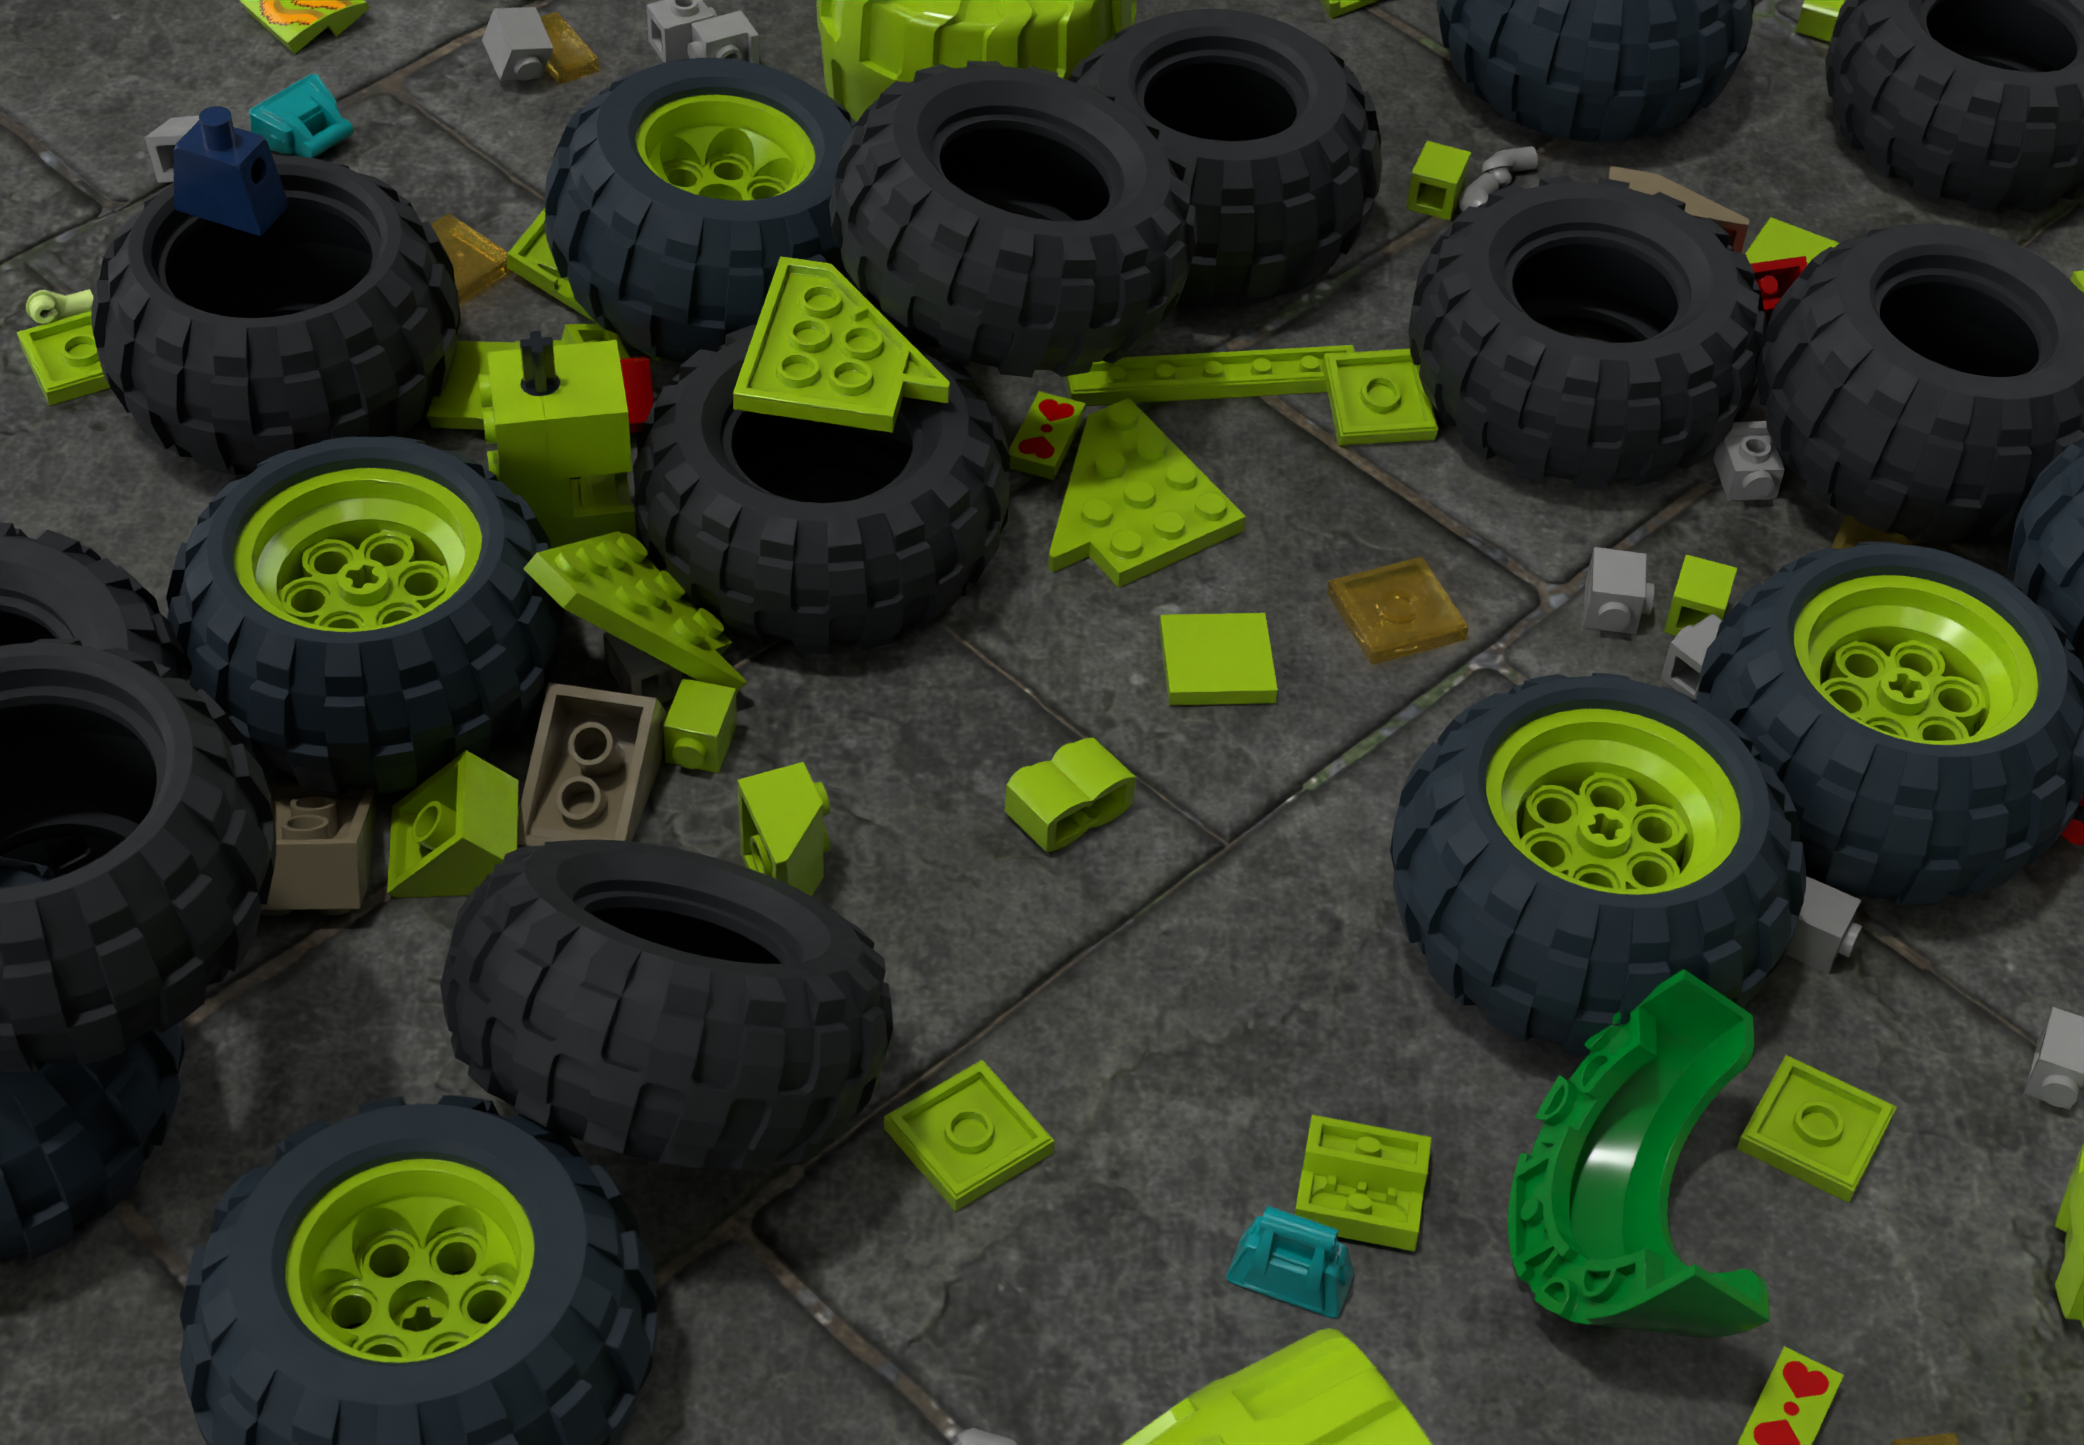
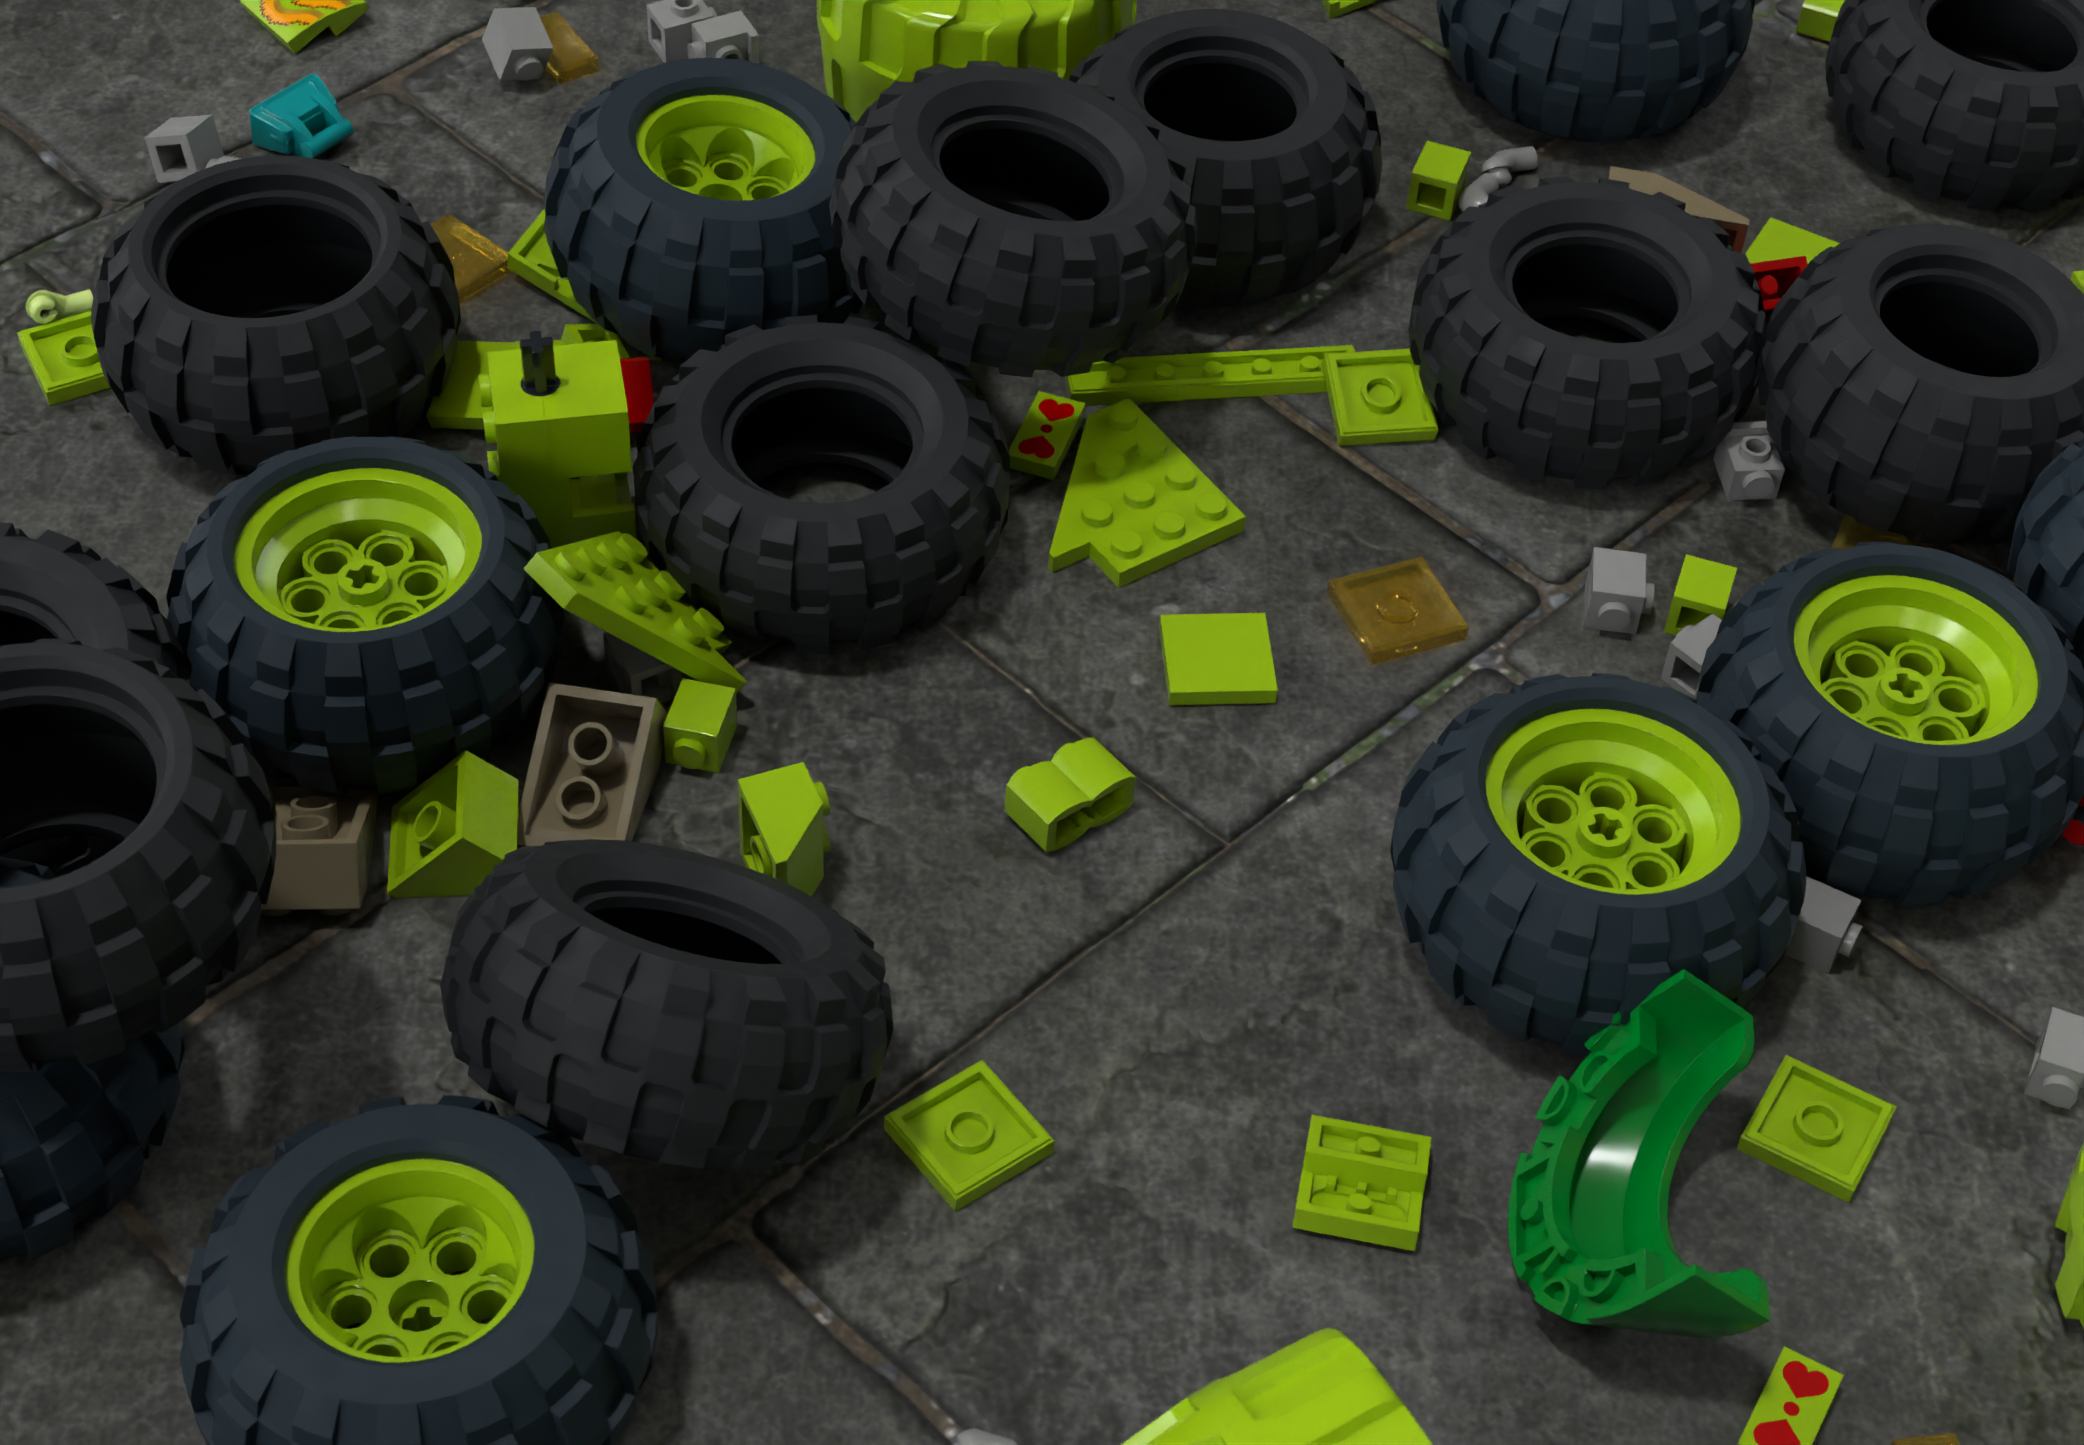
dark blue torso [173,106,288,236] -> none
lime wing [733,256,950,433] -> none
teal piece [1226,1205,1355,1318] -> none

